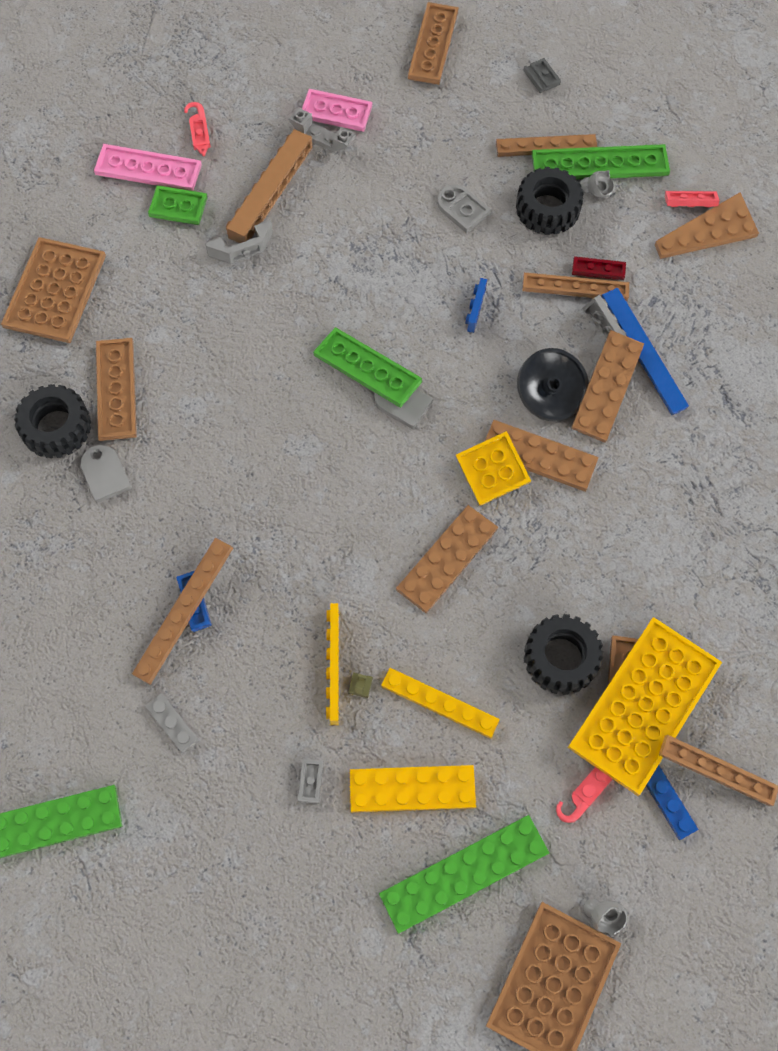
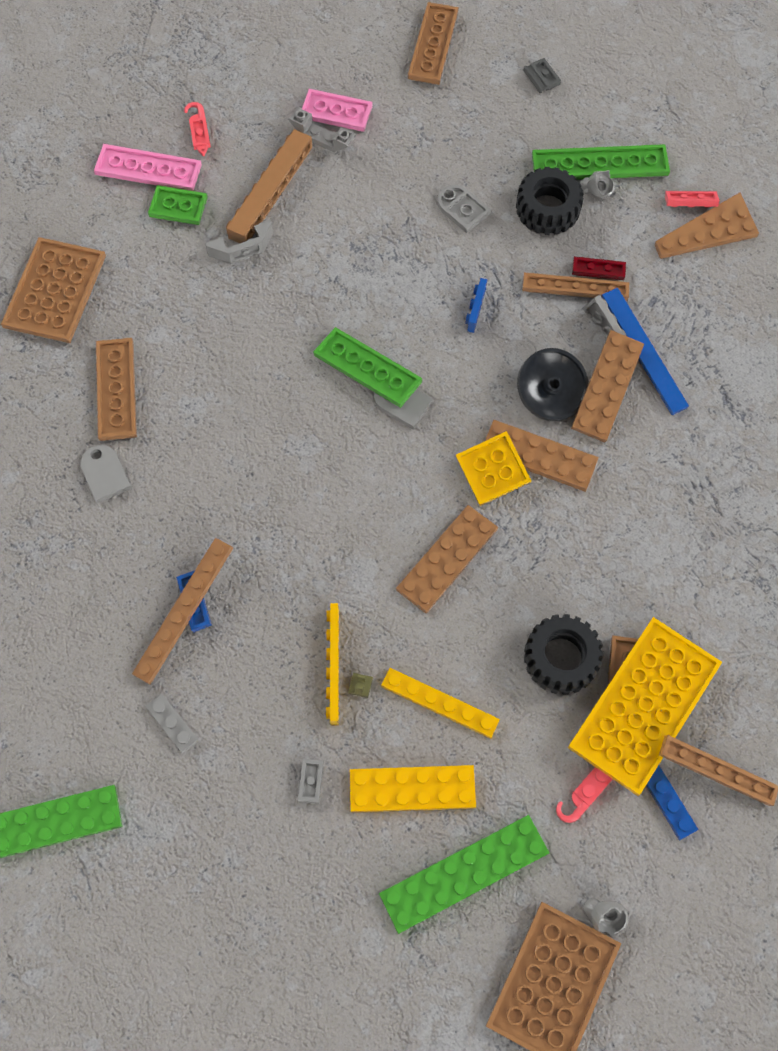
black tyre [14,384,91,459] -> none
medium nougat plate [496,134,597,157] -> none

